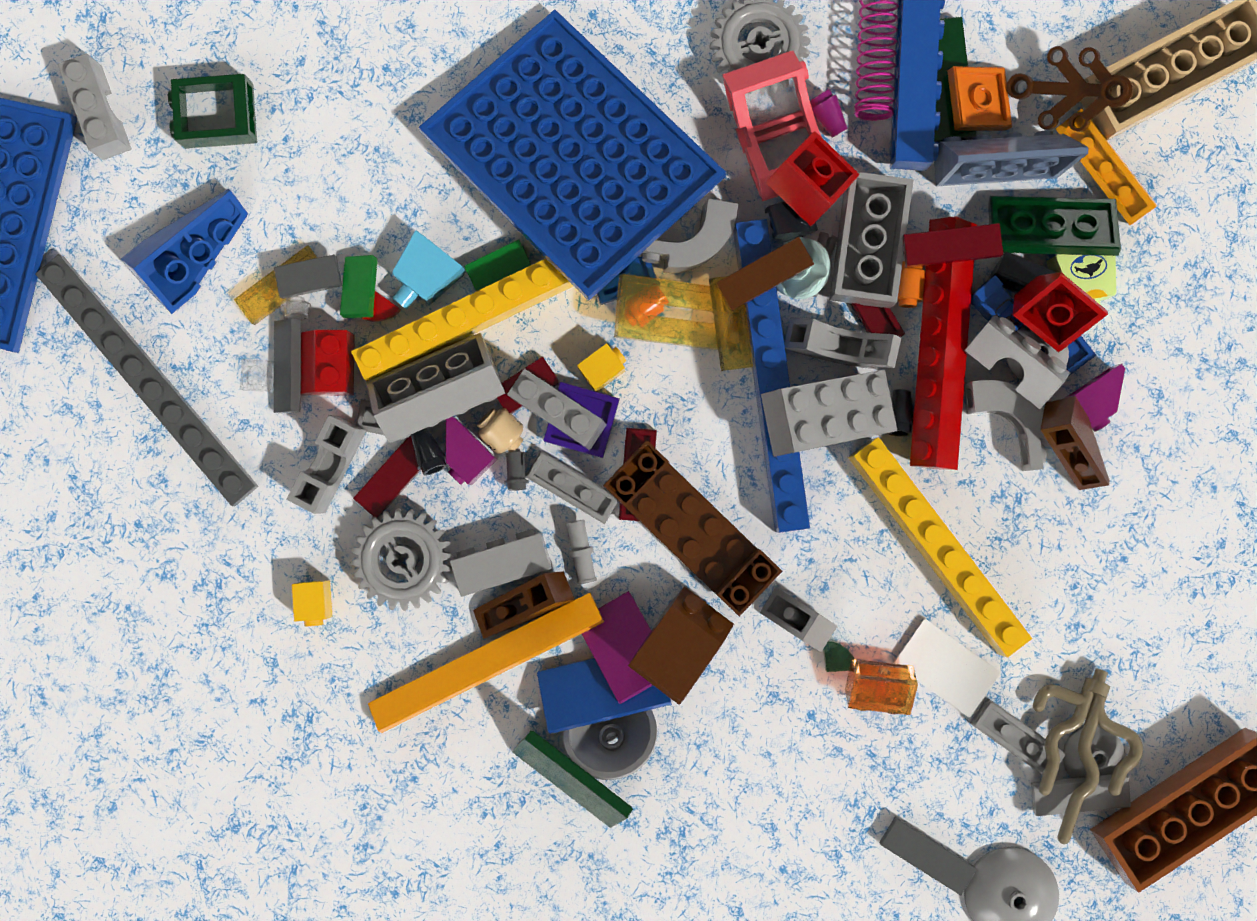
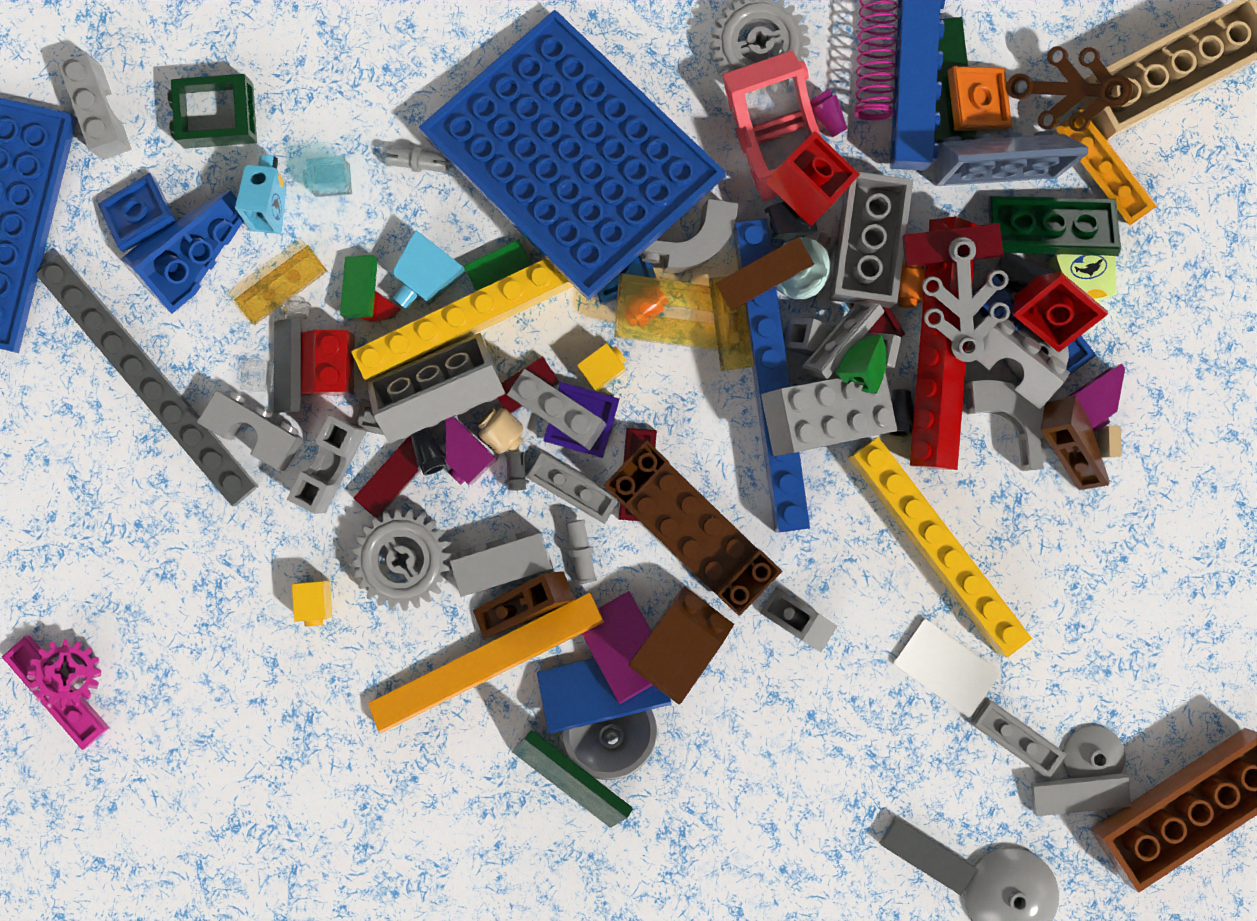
dark grey tile [274,254,342,299] -> none
clear green tile [823,641,858,672] -> none
clear orange brick [845,659,918,715] -> none
dark tan plant [1032,668,1143,844] -> none
none -> dark pink tile [2,635,110,750]
none -> dark pink gear [27,639,101,710]
none -> blue tile [98,173,176,253]
none -> light grey arch [197,390,304,471]
none -> medium azure torso [235,154,286,234]
none -> clear light blue brick [303,156,352,197]
none -> light grey pin [385,146,450,173]
none -> light grey tile [802,301,885,380]
none -> green brick [837,334,887,394]
none -> light grey plant [922,237,1010,362]
none -> tan tile [1098,426,1122,458]

